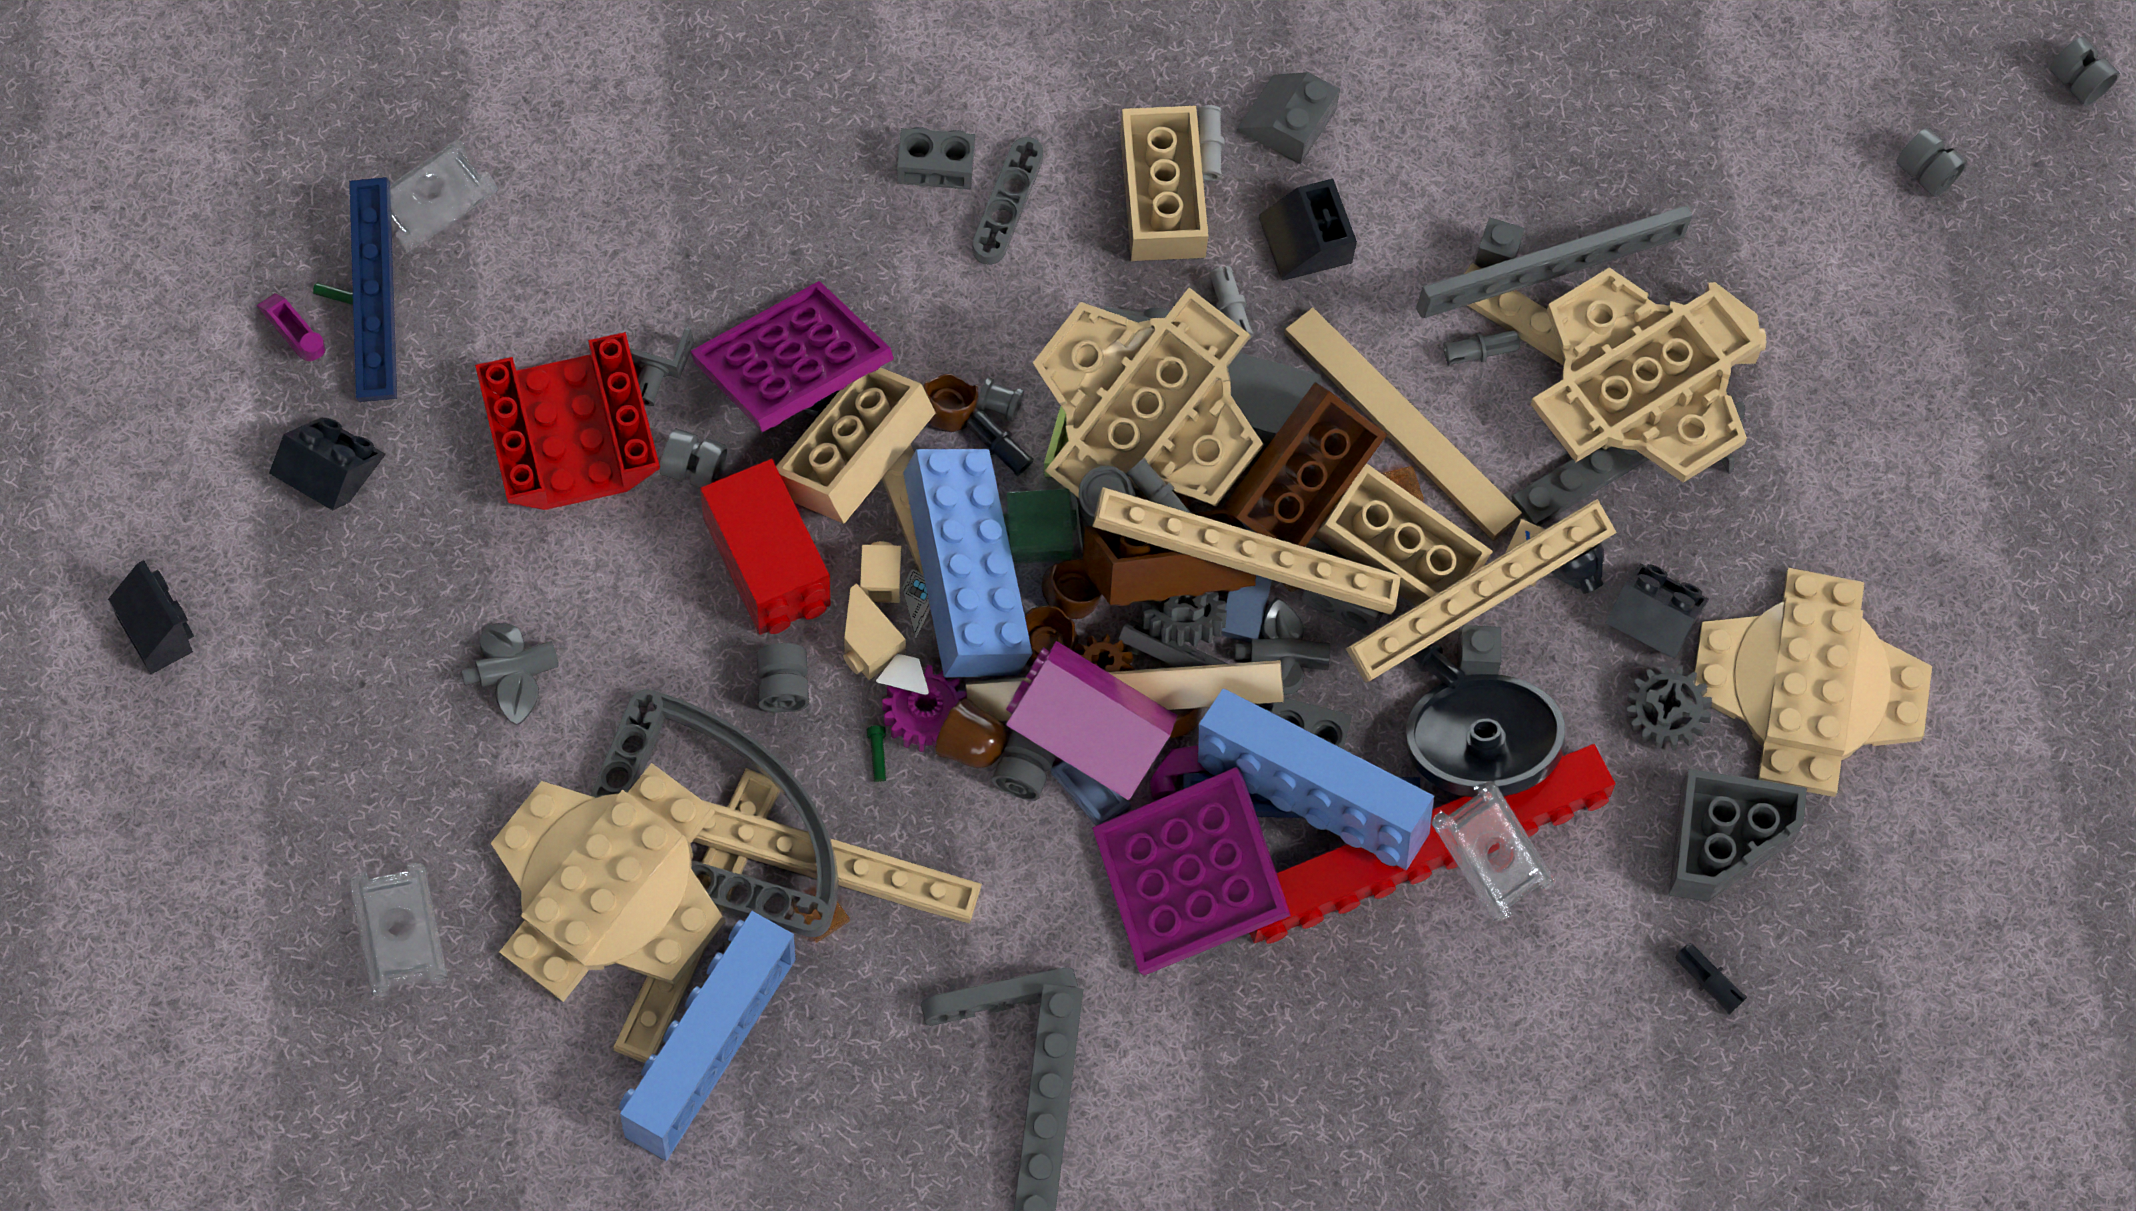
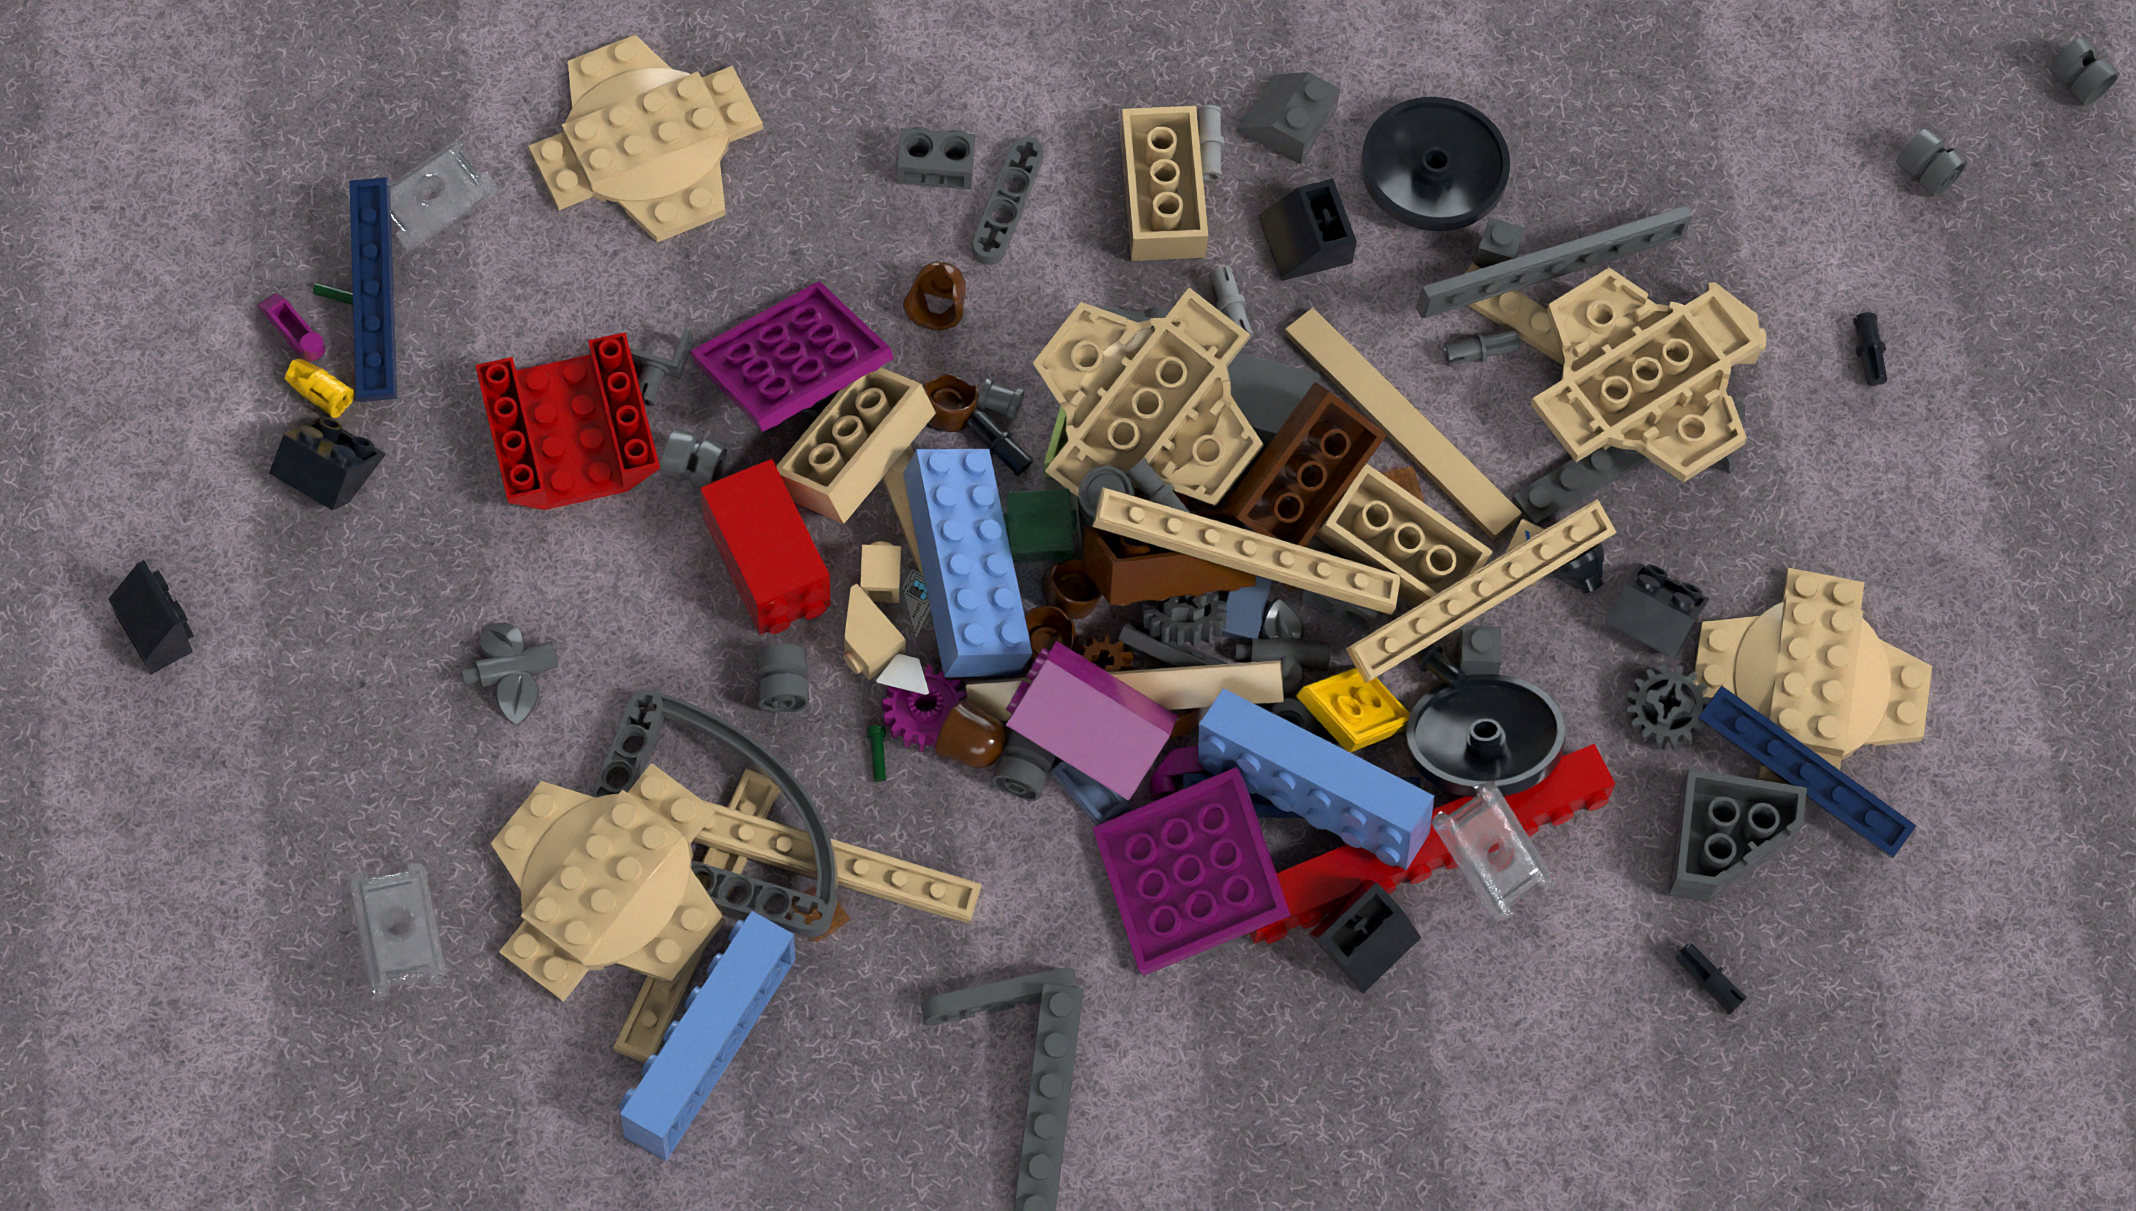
none -> yellow hinge [284,358,354,418]
none -> tan plate [528,35,763,242]
none -> reddish brown hair [903,261,966,330]
none -> yellow tile [1296,668,1410,753]
none -> black slope [1309,879,1421,993]
none -> black dish [1361,97,1510,231]
none -> dark blue plate [1697,686,1917,858]
none -> black axle [1853,312,1887,386]

